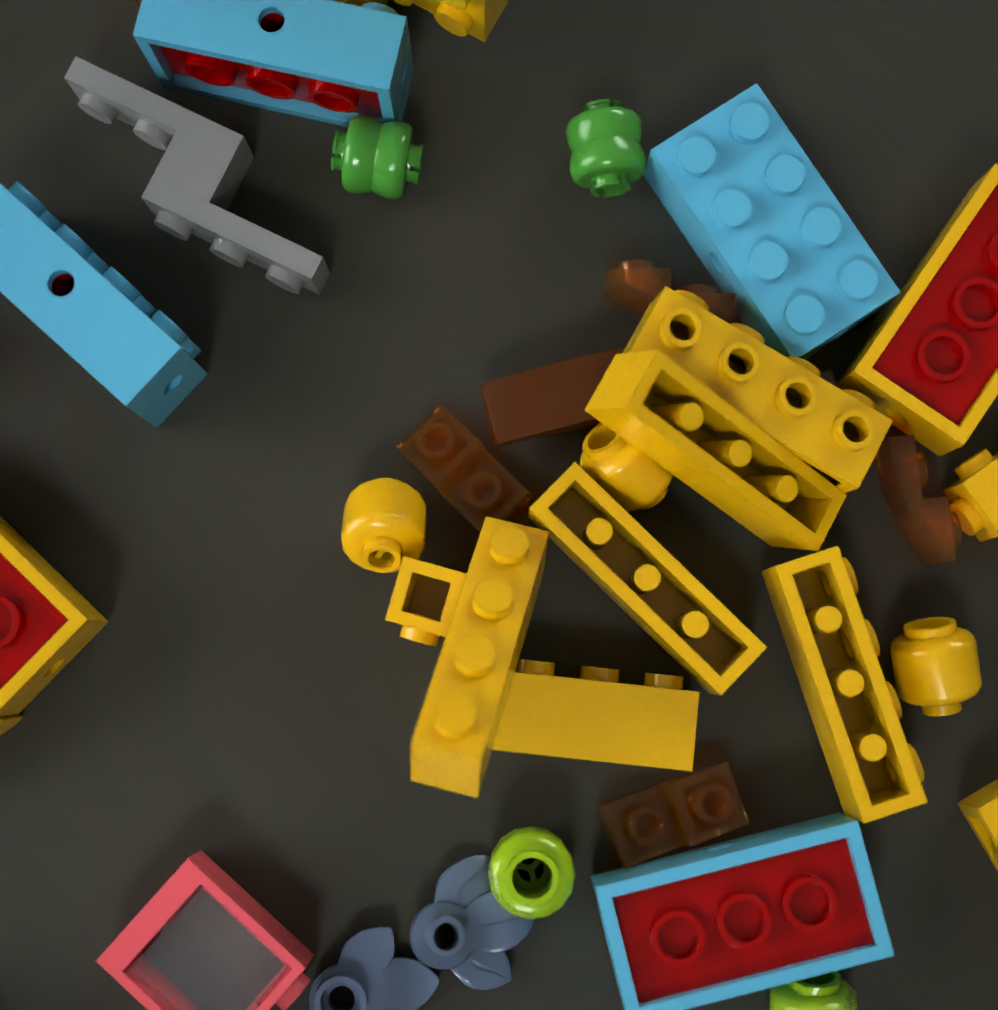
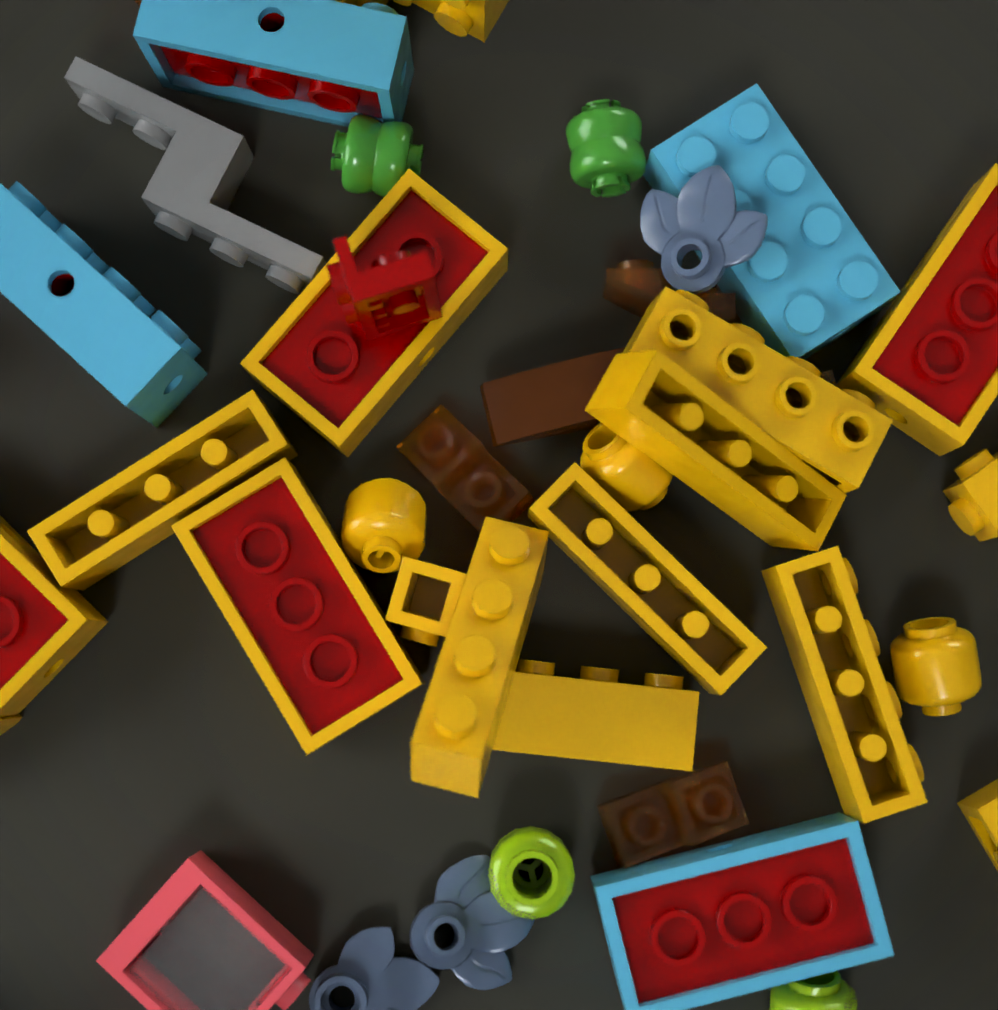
clear orange slope [874,435,962,566] -> none
none -> yellow brick [27,389,298,591]
none -> red brick [171,457,426,755]
none -> brick [240,168,508,458]
none -> red bracket [326,235,442,341]
none -> sand blue plate [640,165,768,294]

